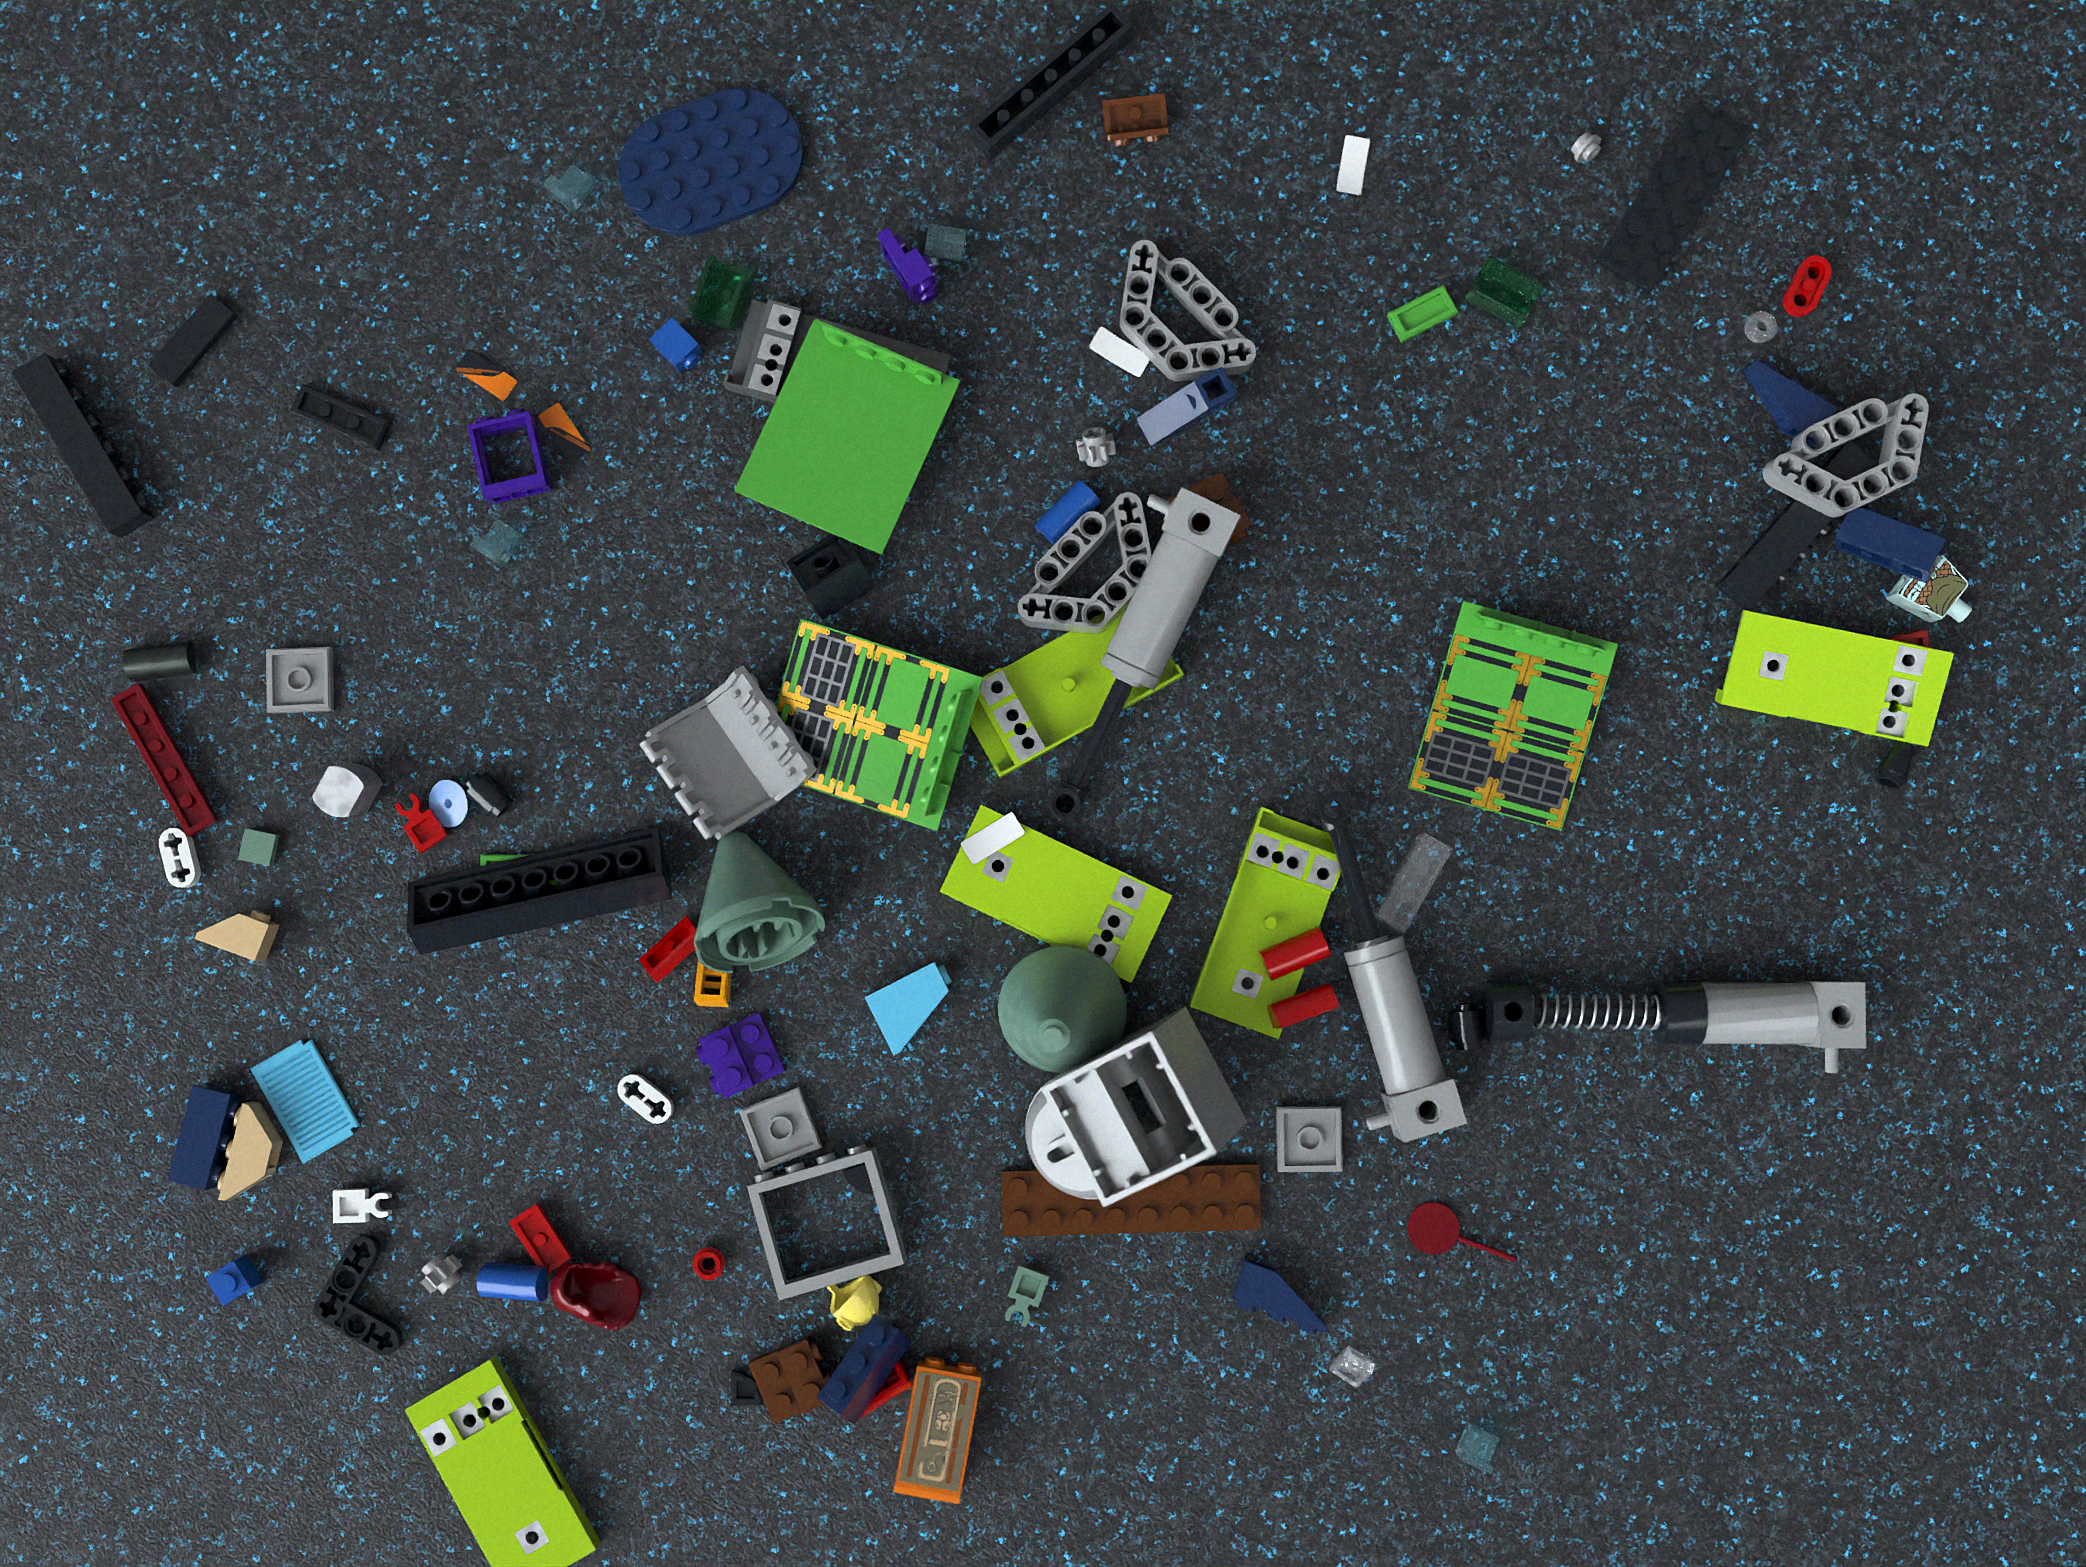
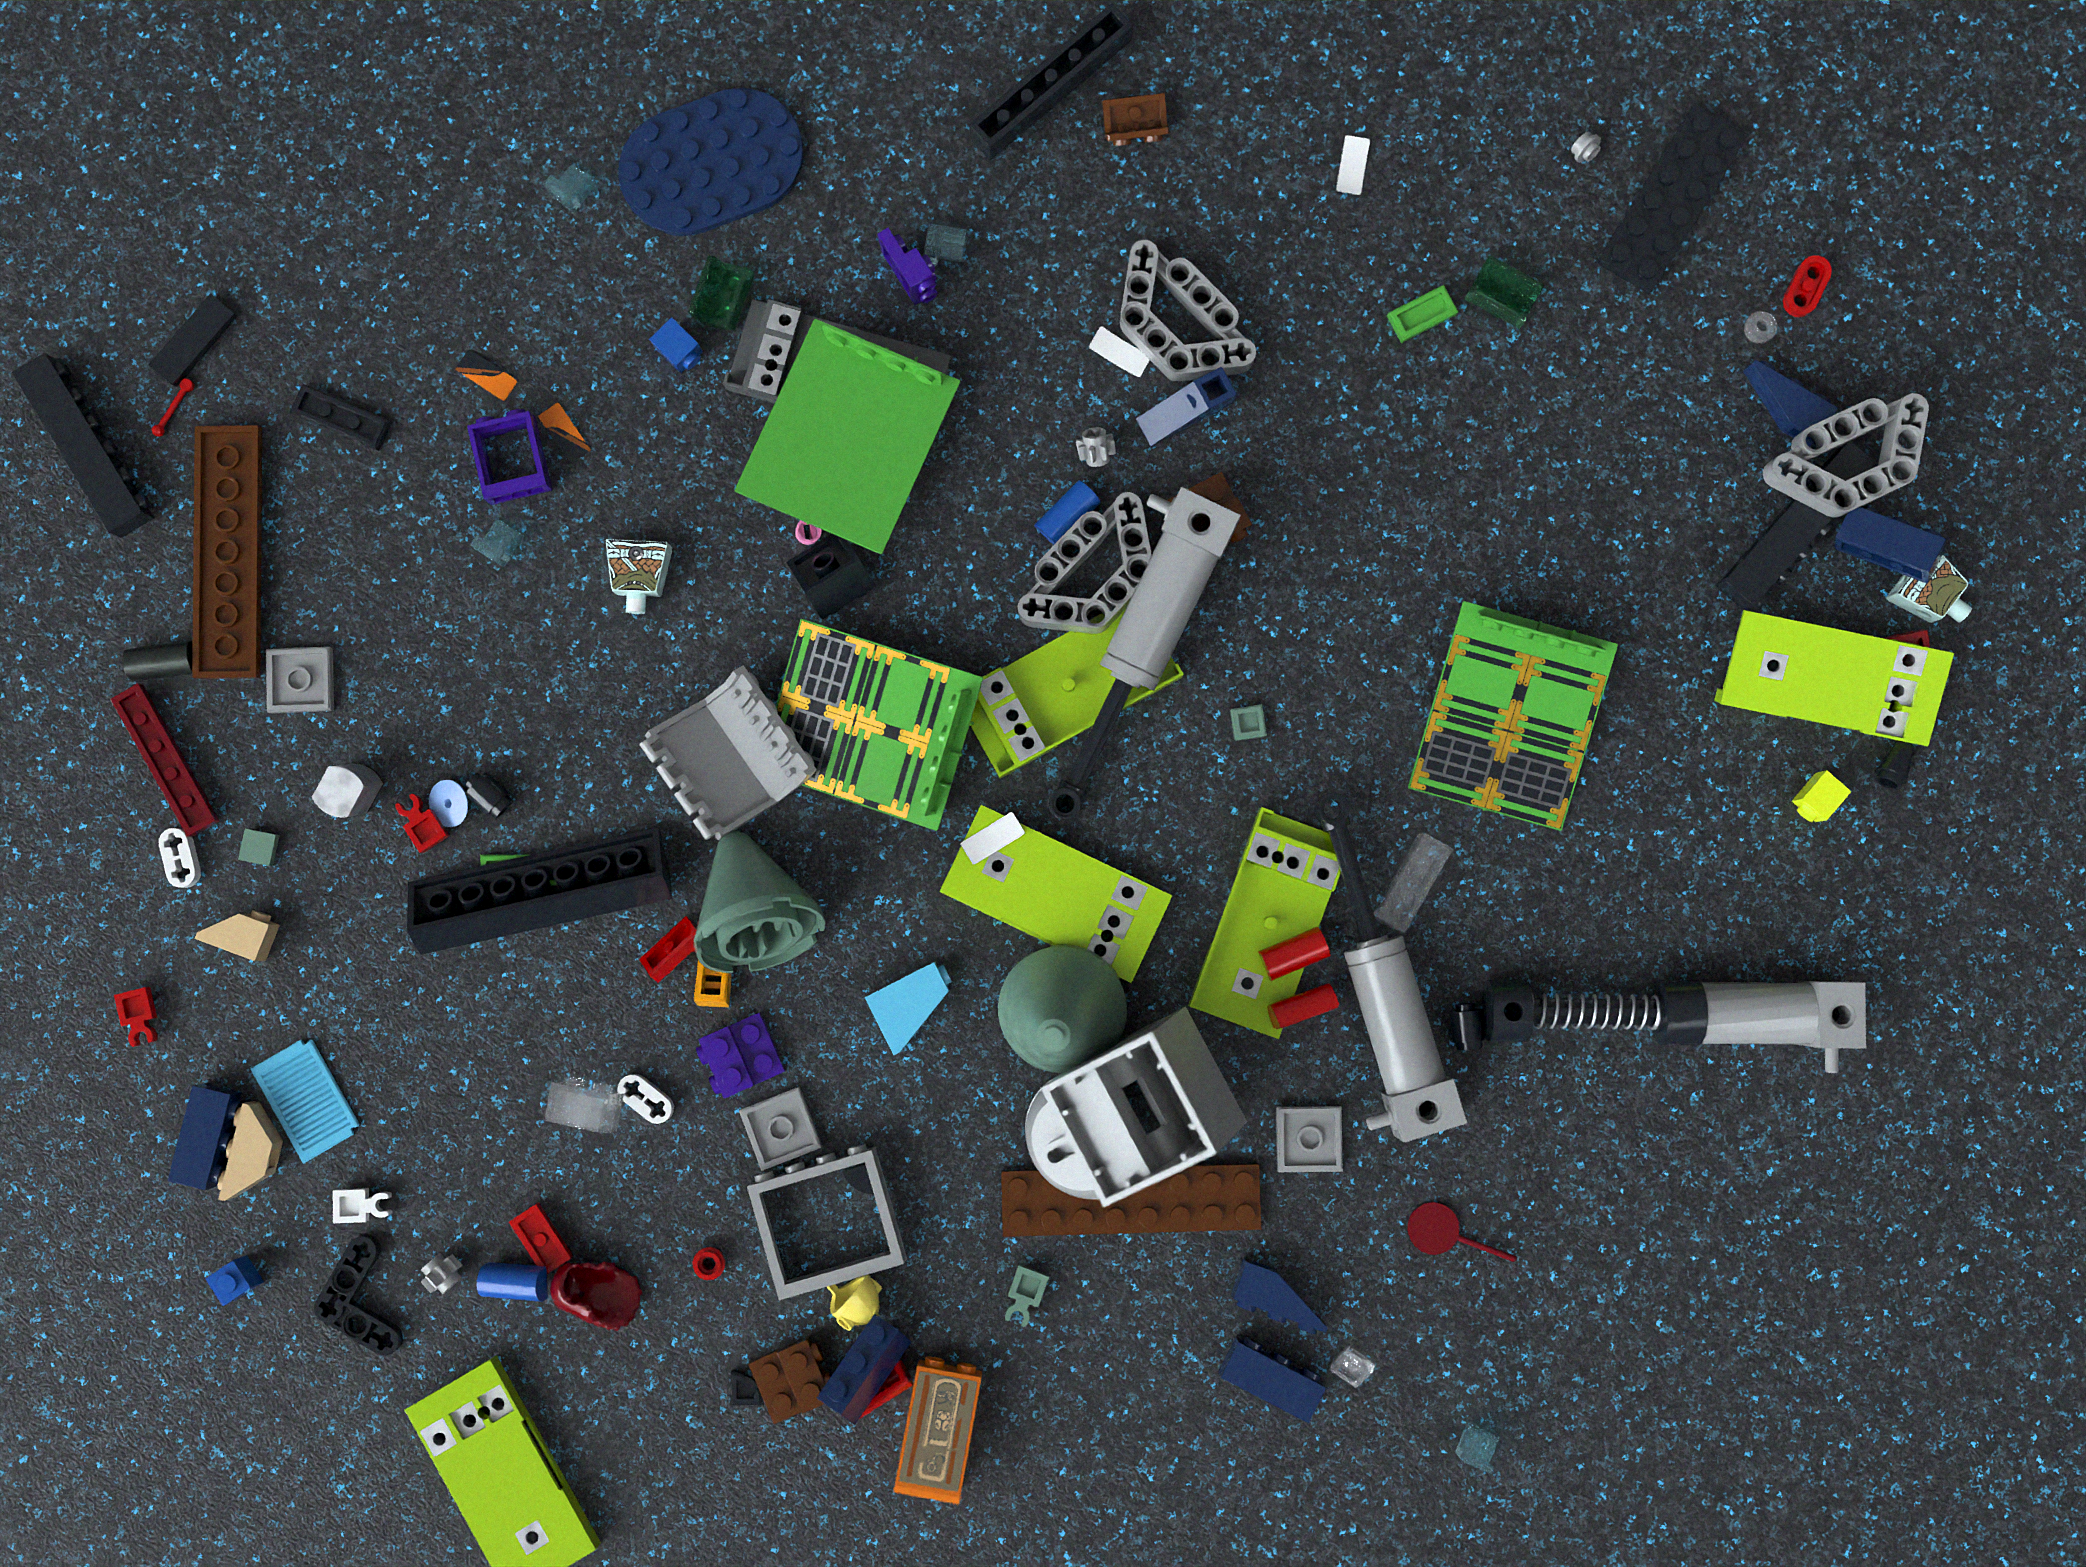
none -> red plate [114,987,158,1047]
none -> red hinge [152,378,194,437]
none -> reddish brown plate [192,425,262,679]
none -> clear brick [544,1076,624,1133]
none -> torso [606,539,672,614]
none -> bright pink hinge [795,521,822,545]
none -> dark blue brick [1218,1336,1326,1423]
none -> sand green tile [1230,704,1267,741]
none -> neon yellow brick [1792,770,1852,822]

